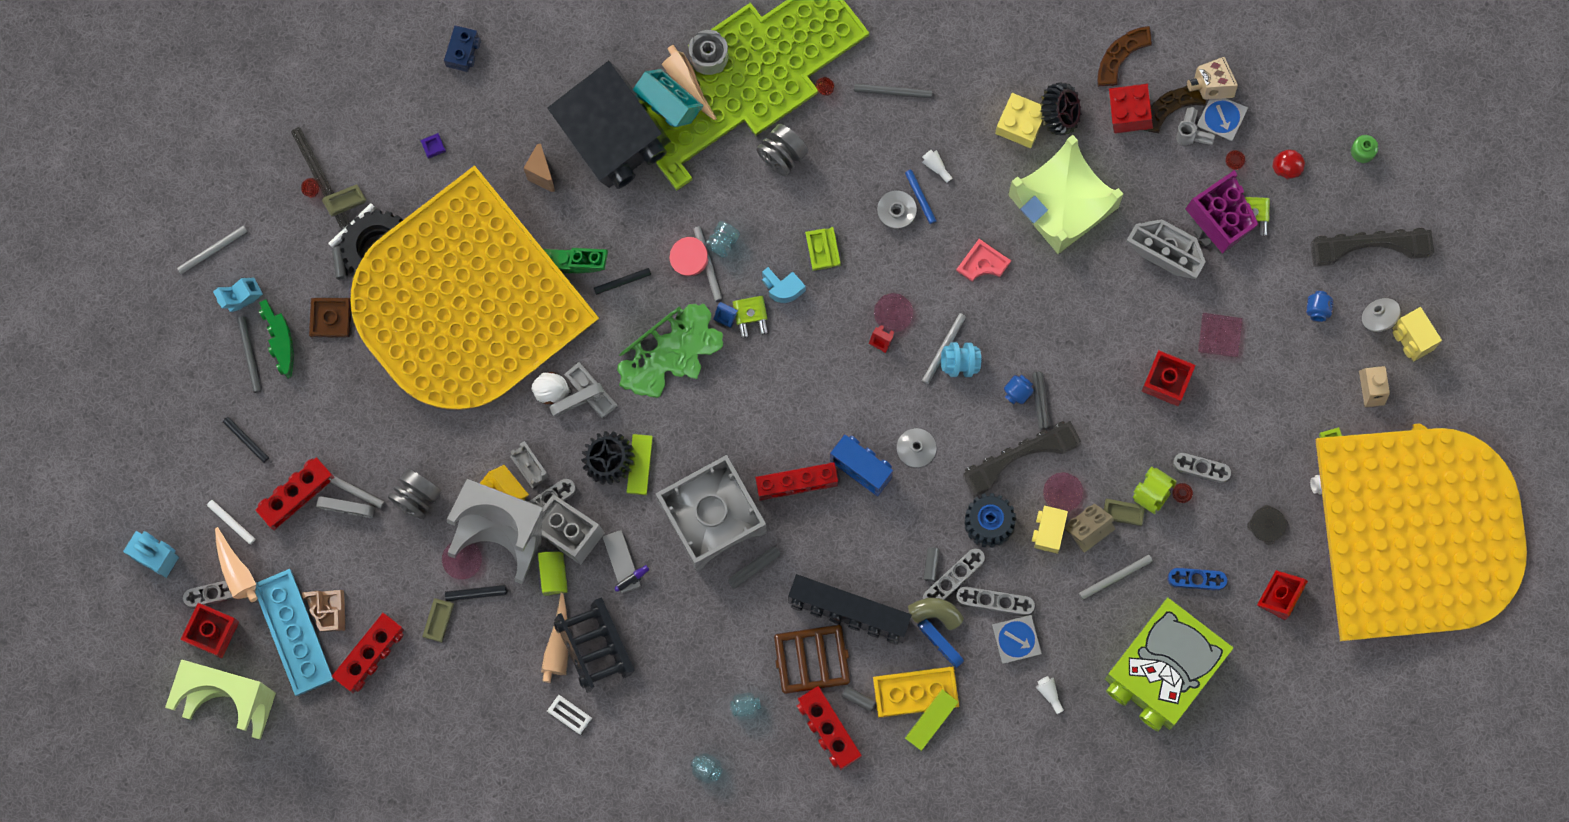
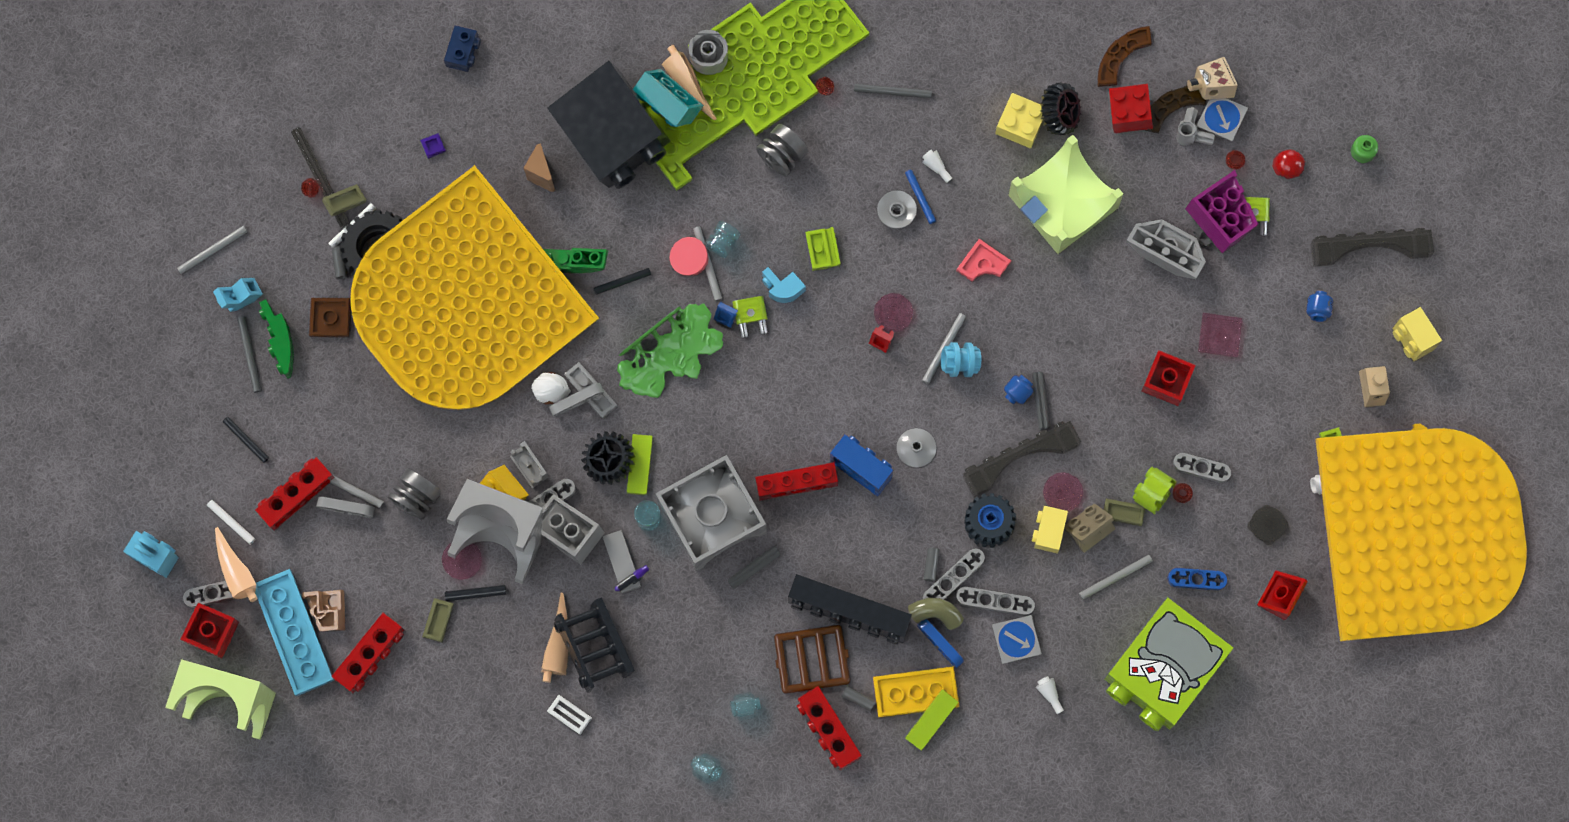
lime brick [538,552,568,596] -> none
light grey dish [1362,298,1401,332] -> none
none -> clear light blue wheel [634,500,661,531]

